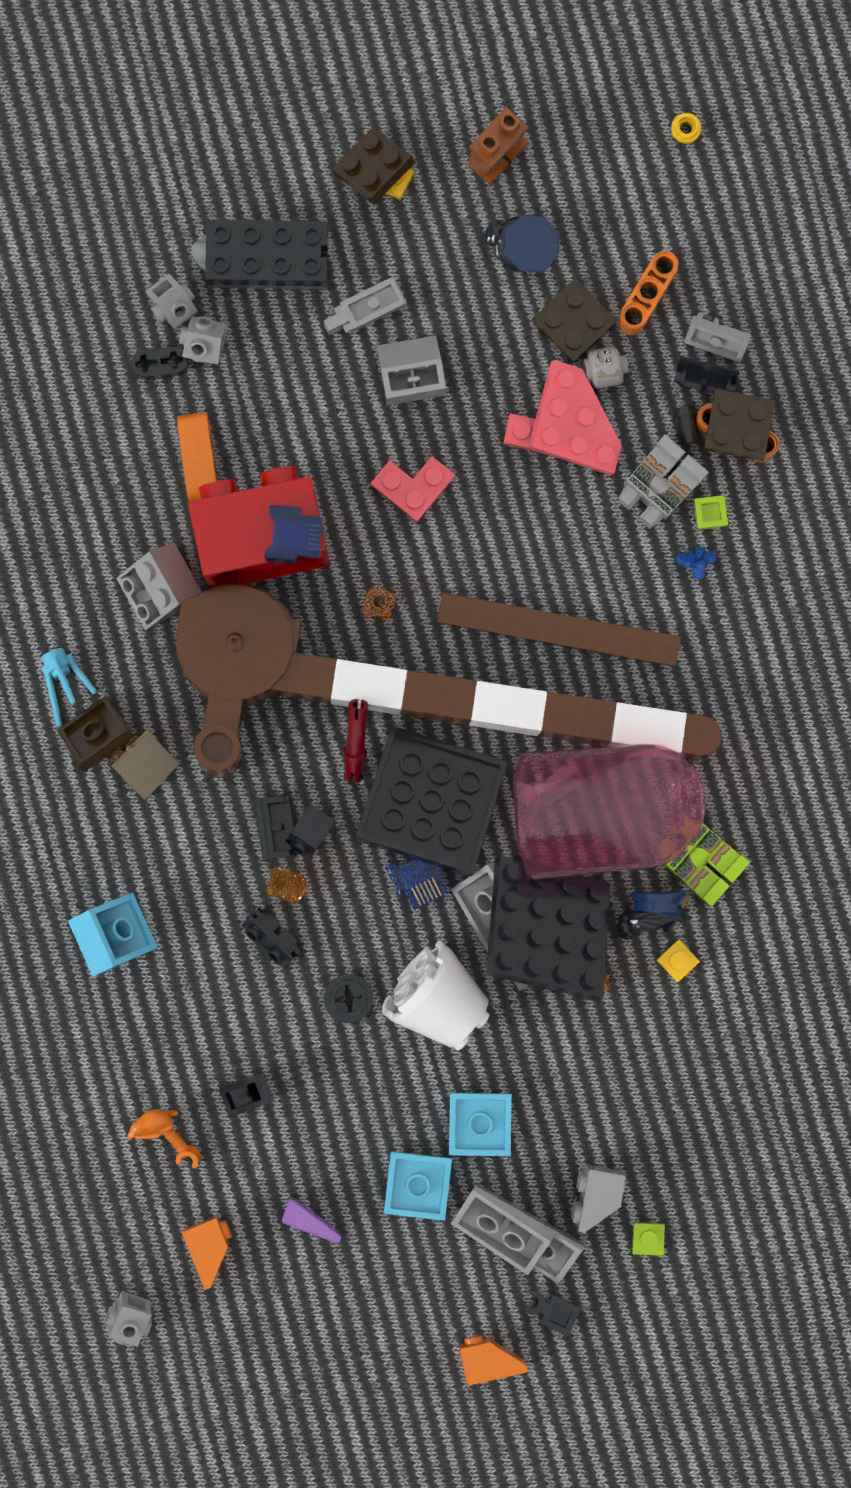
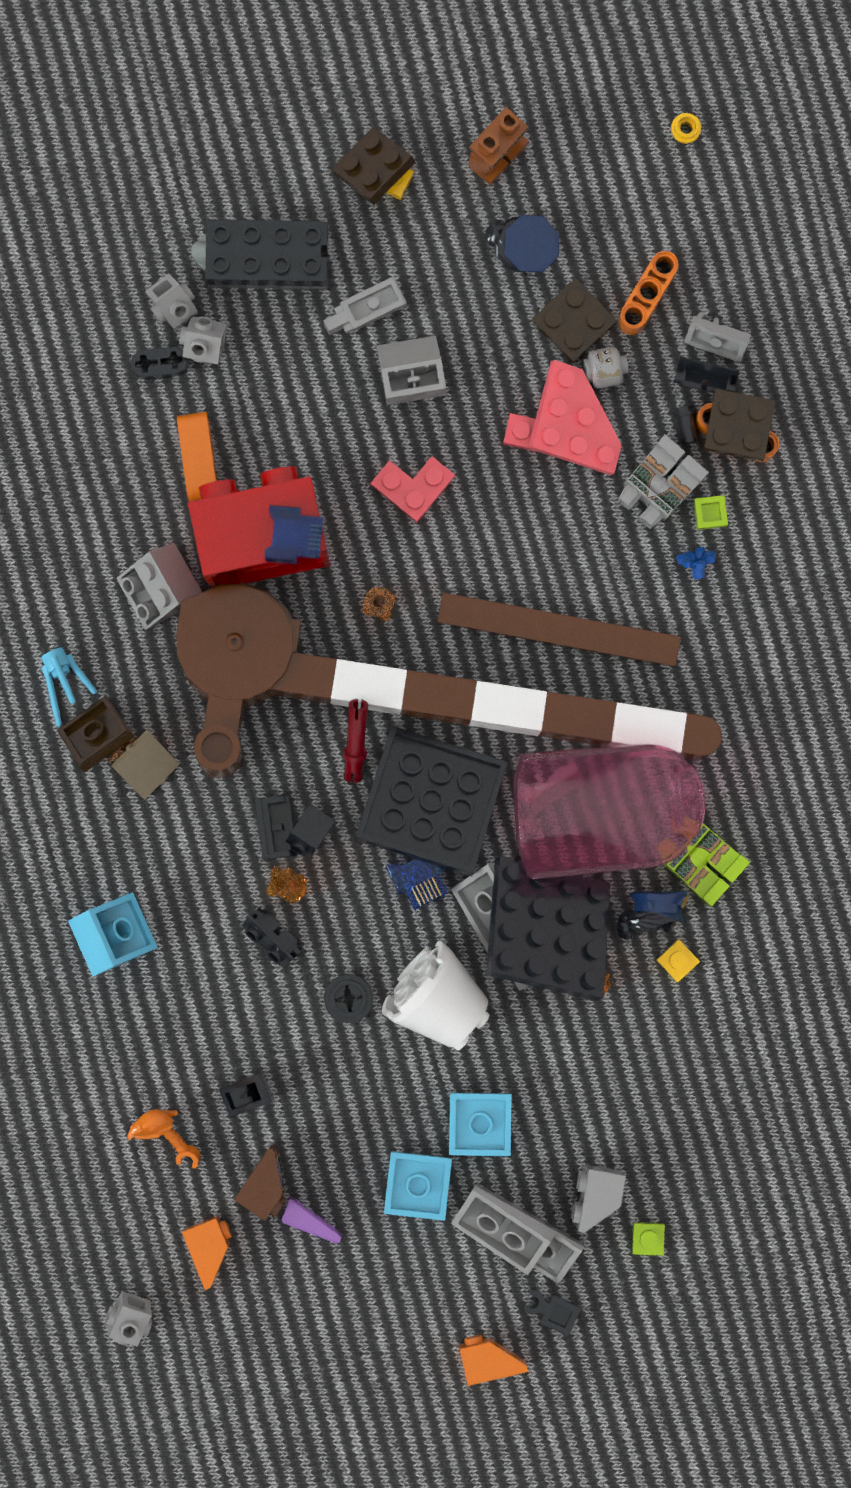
none -> reddish brown slope [234,1143,286,1221]

